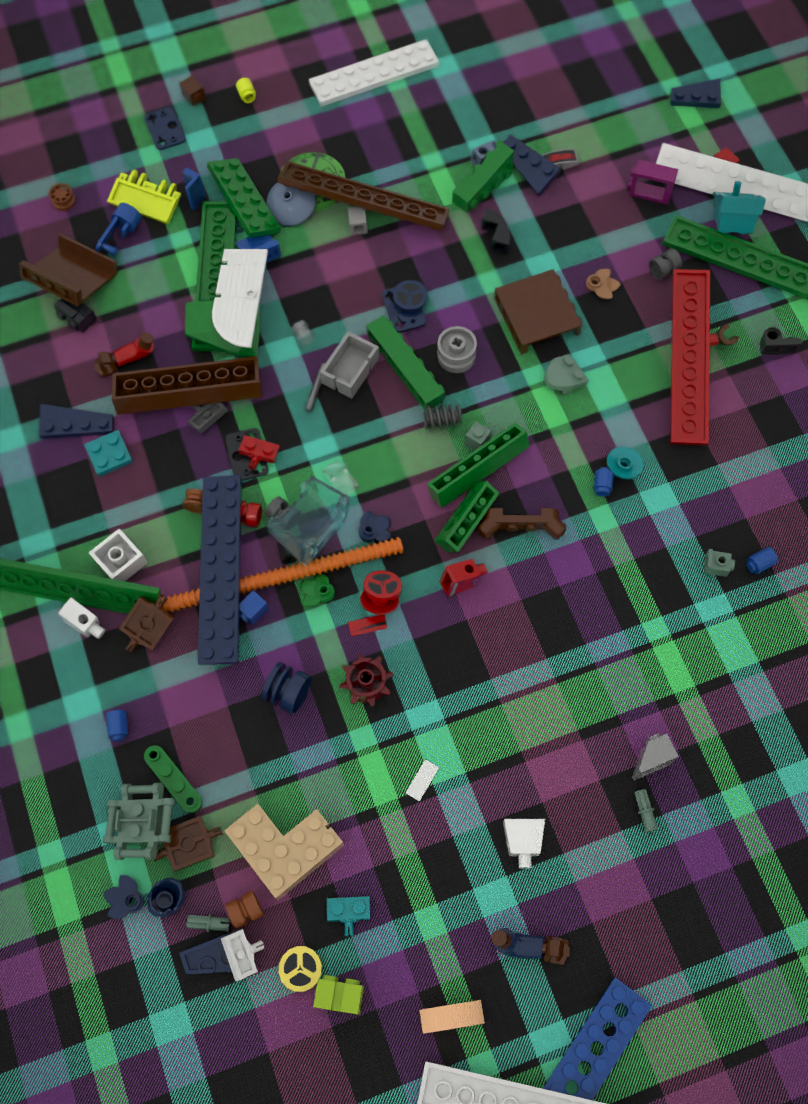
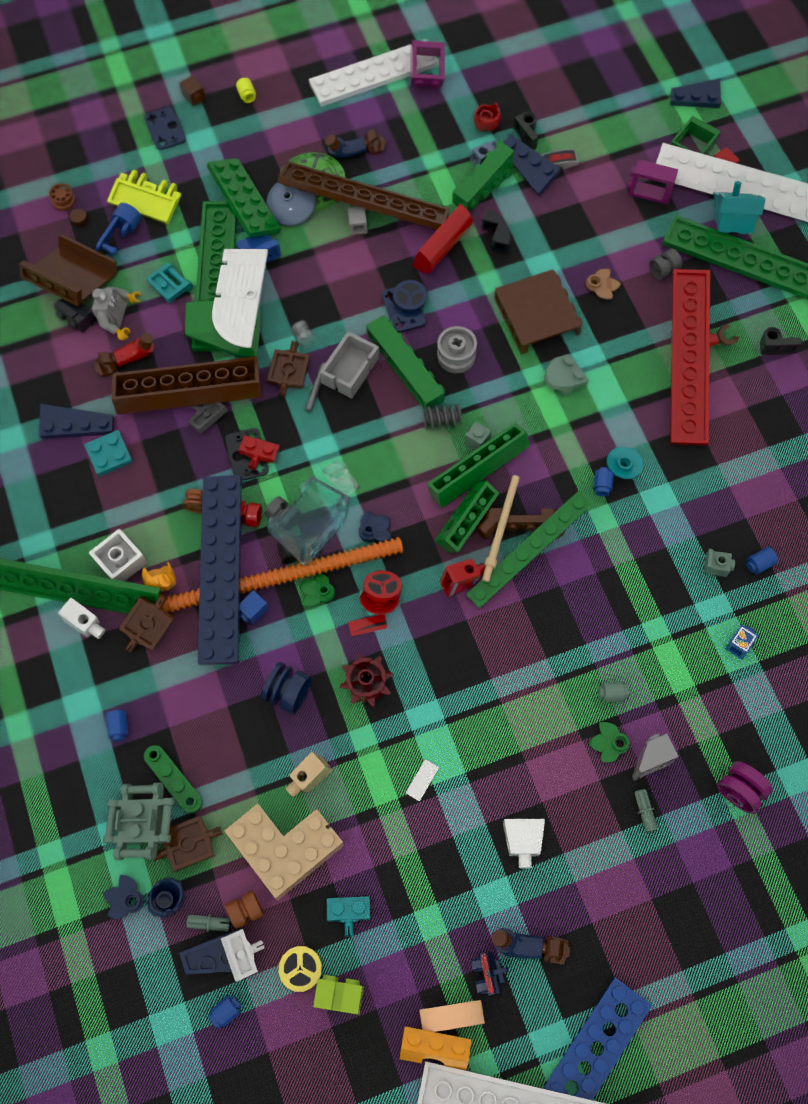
blue panel [182,167,206,210] -> none
none -> reddish brown tile [69,208,88,226]
none -> light grey torso [92,287,141,341]
none -> light orange hair [142,562,176,592]
none -> teal plate [146,262,193,304]
none -> blue brick [208,995,242,1029]
none -> reddish brown plate [267,341,310,397]
none -> tan torso [285,752,333,797]
none -> piece [325,129,386,159]
none -> light orange arch [400,1027,471,1071]
none -> magenta window [410,40,445,88]
none -> red brick [412,204,473,274]
none -> green plate [466,491,592,609]
none -> dark blue hips [471,952,509,996]
none -> red hair [473,102,501,132]
none -> tan bar [482,475,520,582]
none -> pearl dark grey plate [514,112,538,150]
none -> green plate [589,722,630,763]
none -> sand green brick [597,681,629,703]
none -> green window [670,116,721,155]
none -> magenta wheel [716,761,773,814]
none -> blue brick [725,624,759,659]

